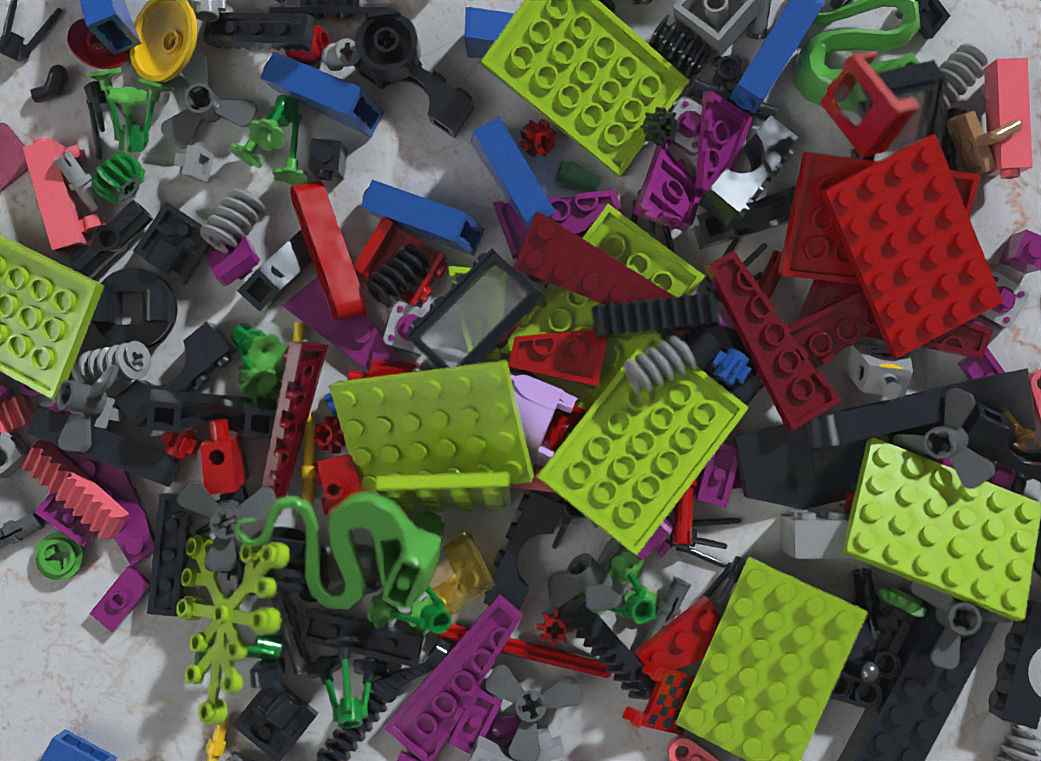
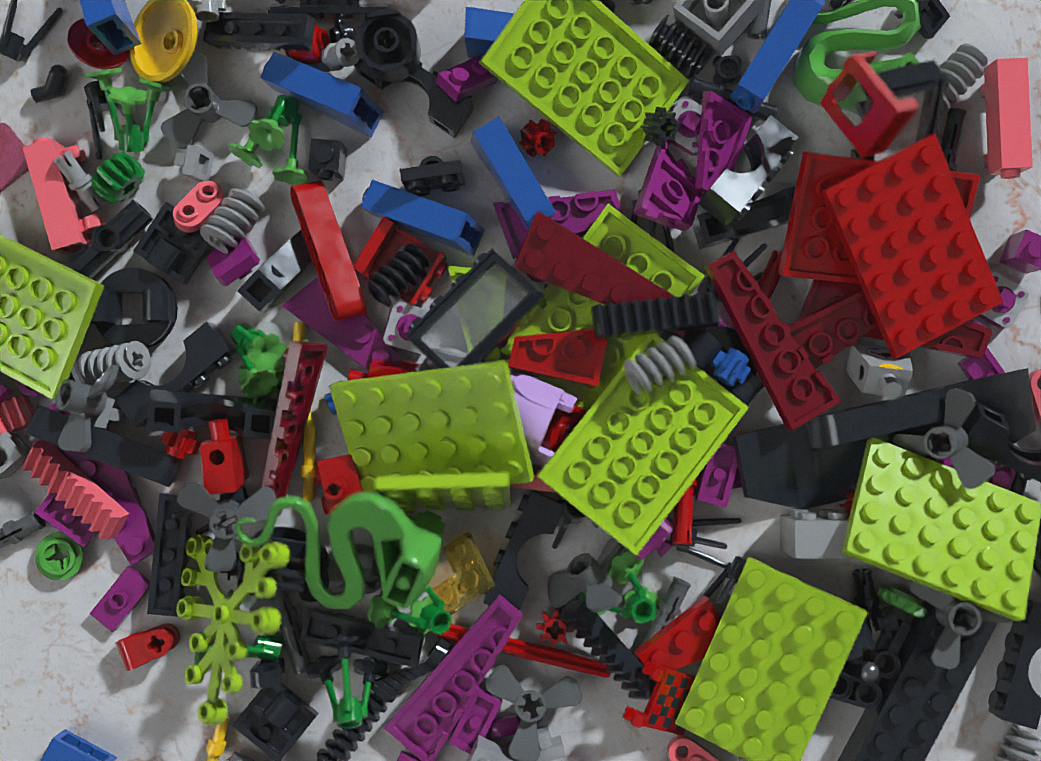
red gear [313,416,346,453] -> none
clear green cone [554,160,601,192] -> none
medium nougat plate [945,110,1022,174] -> none
clear orange hand [1002,410,1038,452] -> none
none -> red piece [115,623,180,671]
none -> coral plate [173,181,224,232]
none -> black plate [329,17,354,43]
none -> black plate [399,156,466,196]
none -> magenta plate [436,55,498,102]

